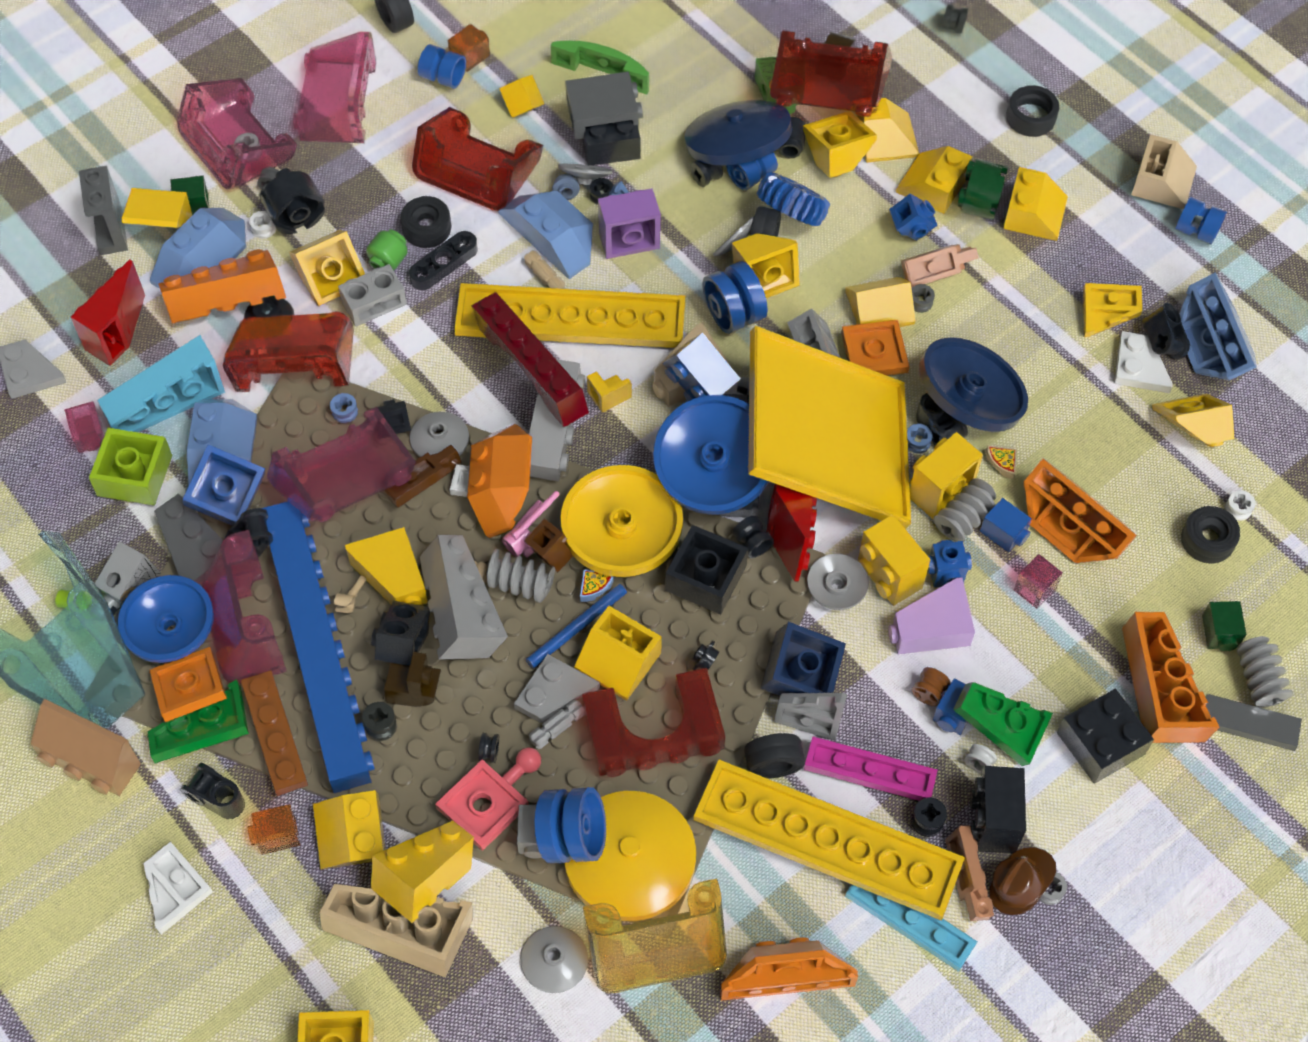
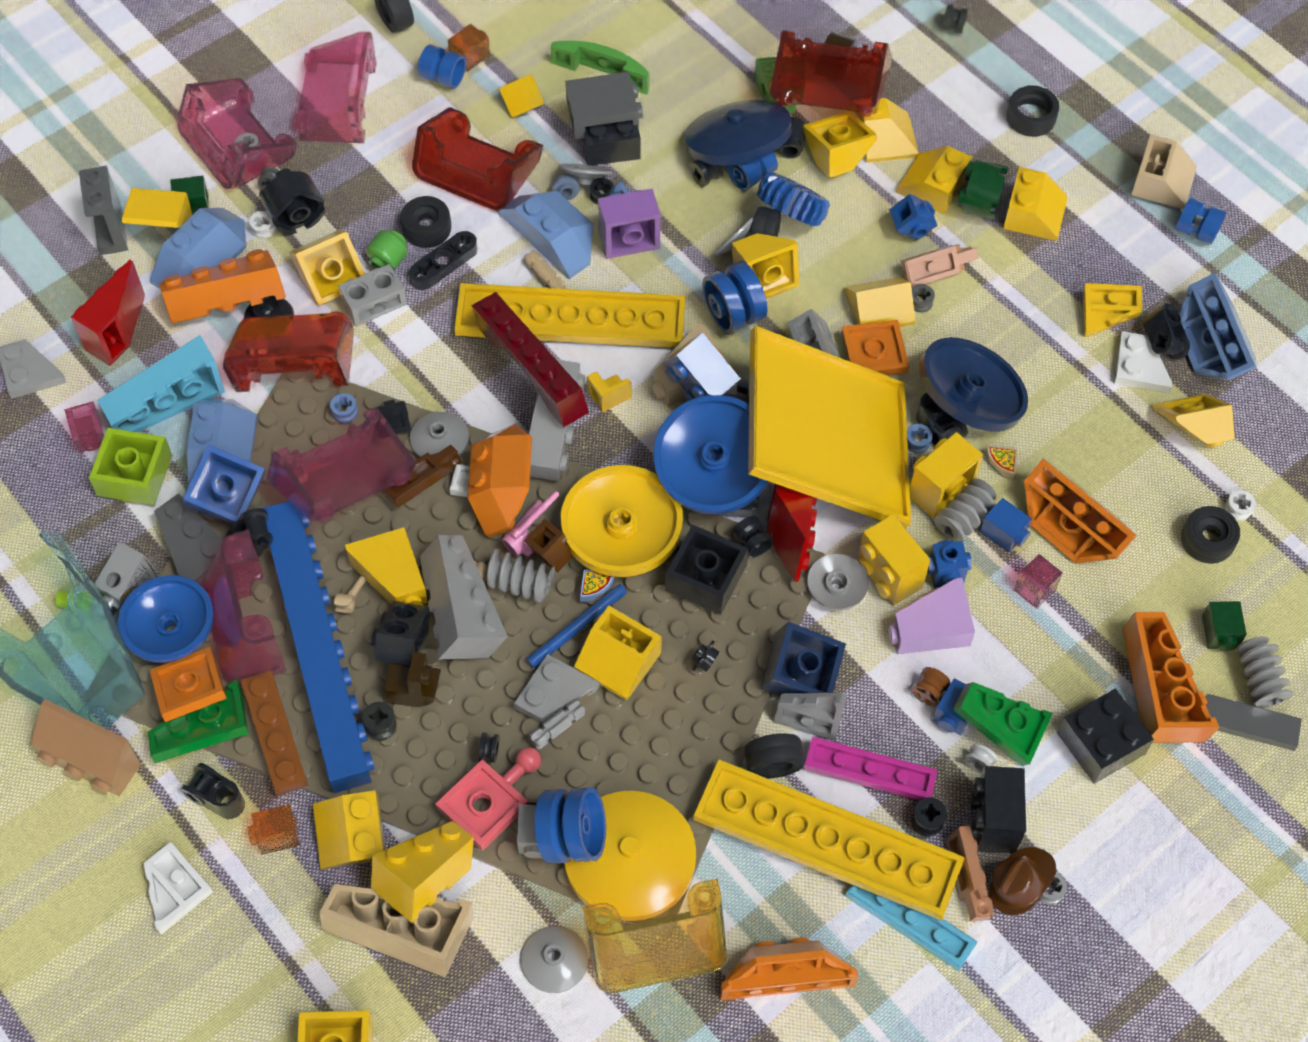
clear red arch [582,668,726,777] -> none

